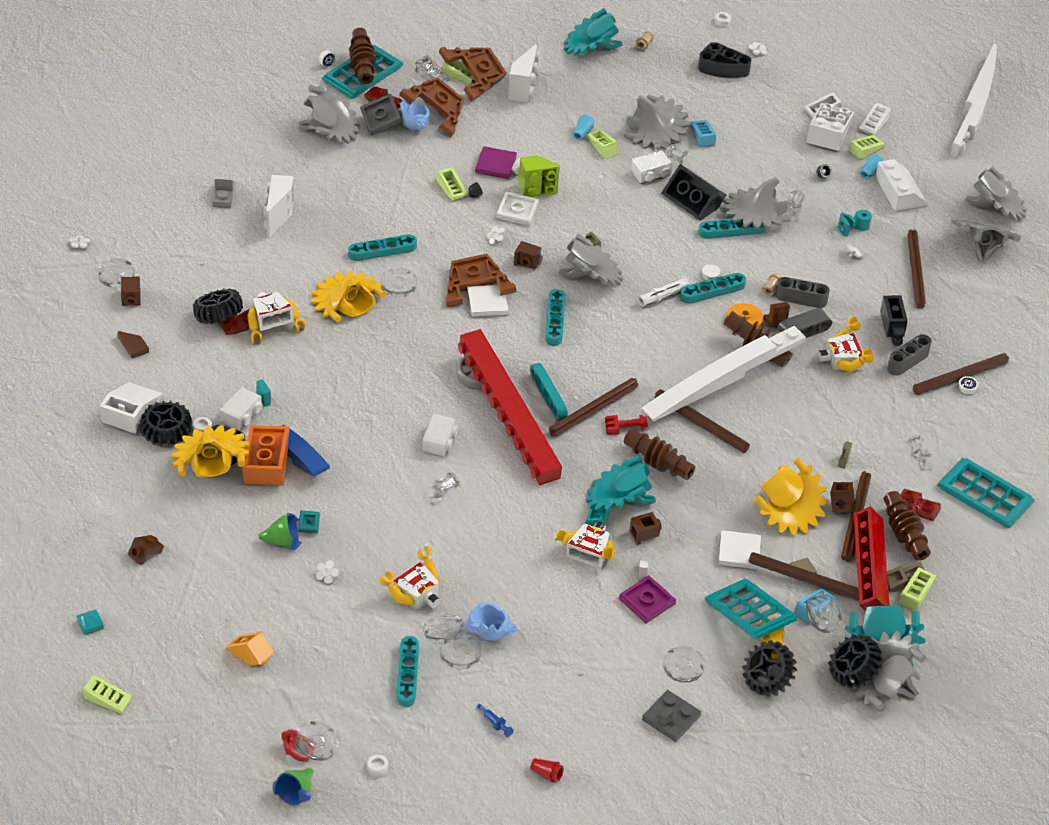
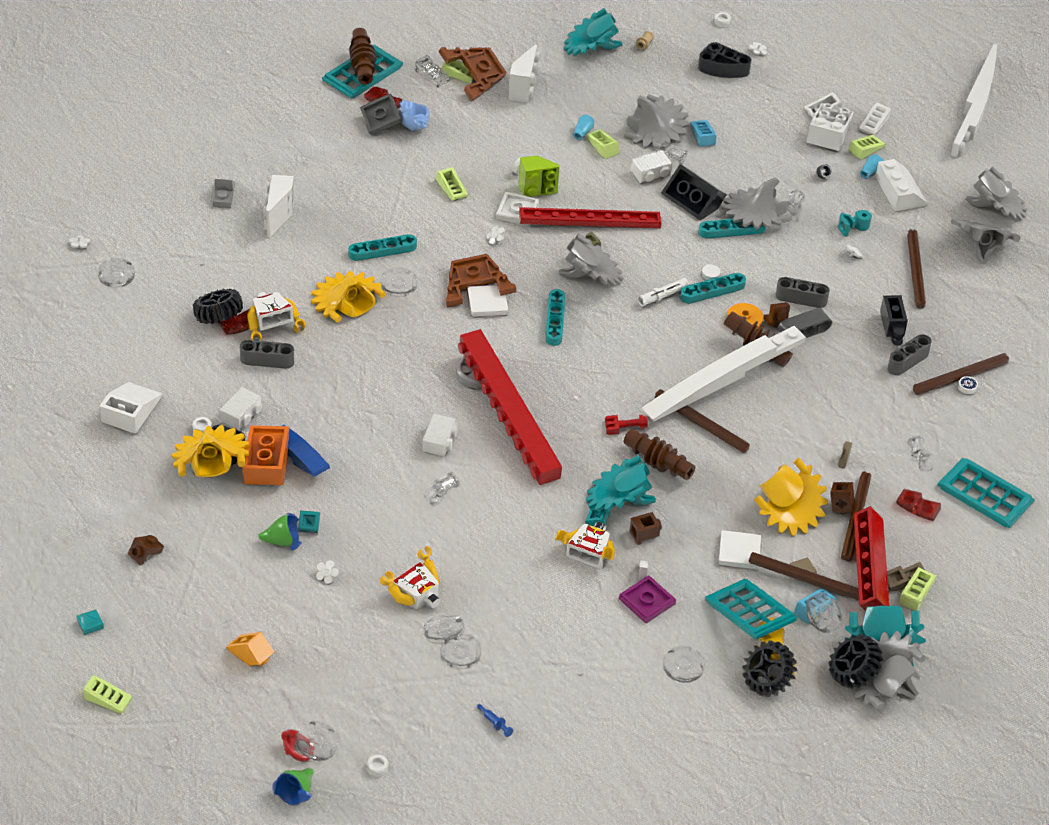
reddish brown tile [117,331,149,358] -> none
reddish brown brick [121,276,141,306] -> none
black gear [139,400,192,447] -> none
teal tile [256,379,271,407] -> none
light grey piece [298,85,360,144] -> none
tile [319,50,336,68] -> none
teal beam [397,636,419,707] -> none
dark orange wing [399,77,464,137] -> none
light blue hair [465,601,517,641] -> none
black hinge [468,182,483,197] -> none
magenta tile [475,146,517,179] -> none
reddish brown brick [514,241,543,269] -> none
teal beam [530,363,568,420] -> none
red cone [530,758,564,782] -> none
reddish brown axle [549,378,639,437] -> none
dark grey hinge [642,689,701,742] -> none
tan pin [763,273,782,296] -> none
torso [818,316,874,373] -> none
reddish brown piece [883,491,931,561] -> none
none -> dark grey beam [240,340,294,368]
none -> red tile [519,207,662,228]

